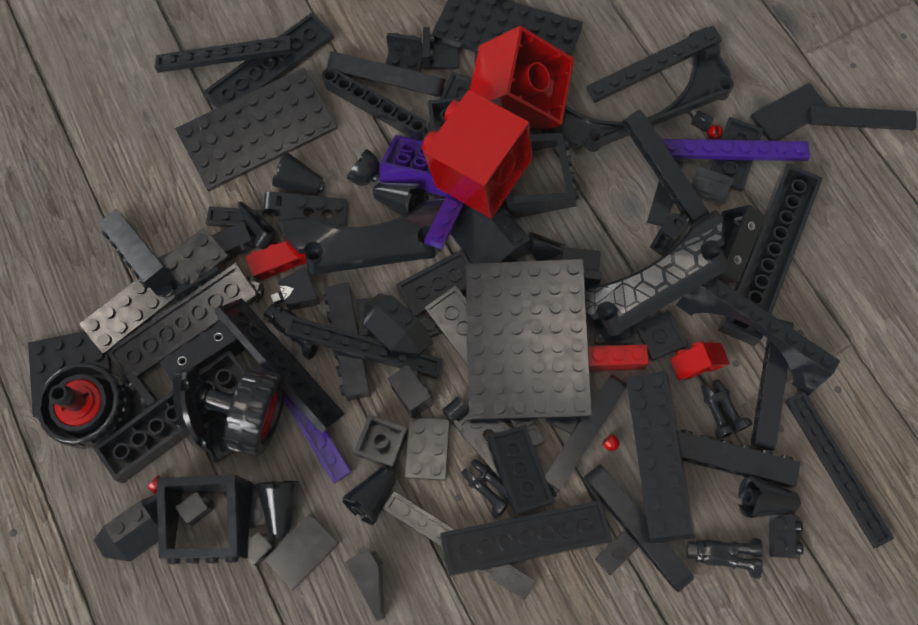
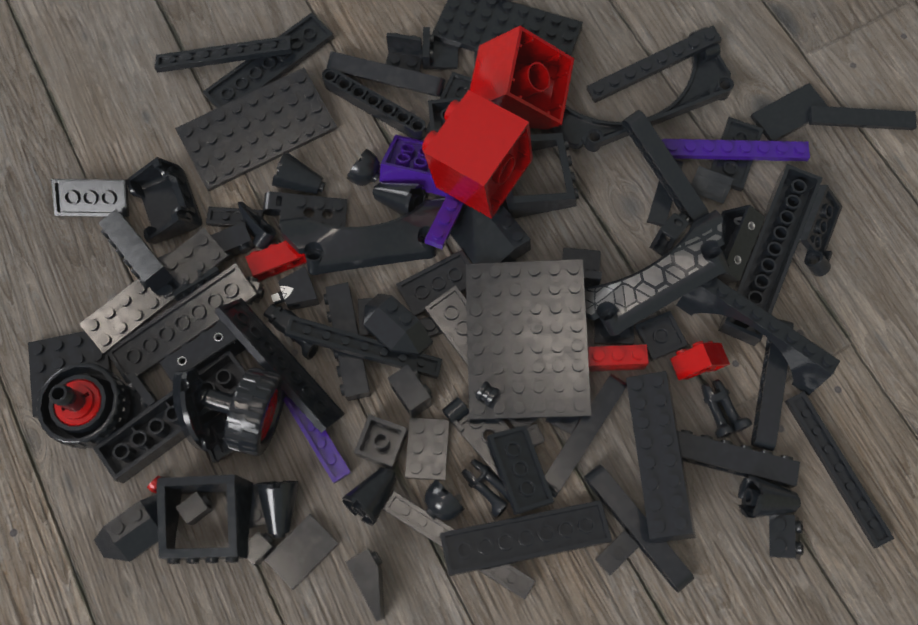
black slope [528,232,565,261] -> none
red hinge [602,433,620,451] -> none
black piece [687,538,763,579] -> none
black tile [691,111,714,132] -> none
red hinge [707,125,723,140] -> none
none -> tile [51,178,130,217]
none -> black windscreen [127,157,203,244]
none -> black cylinder [424,479,464,521]
none -> black wheel [475,381,500,406]
none -> black hinge [800,185,842,277]

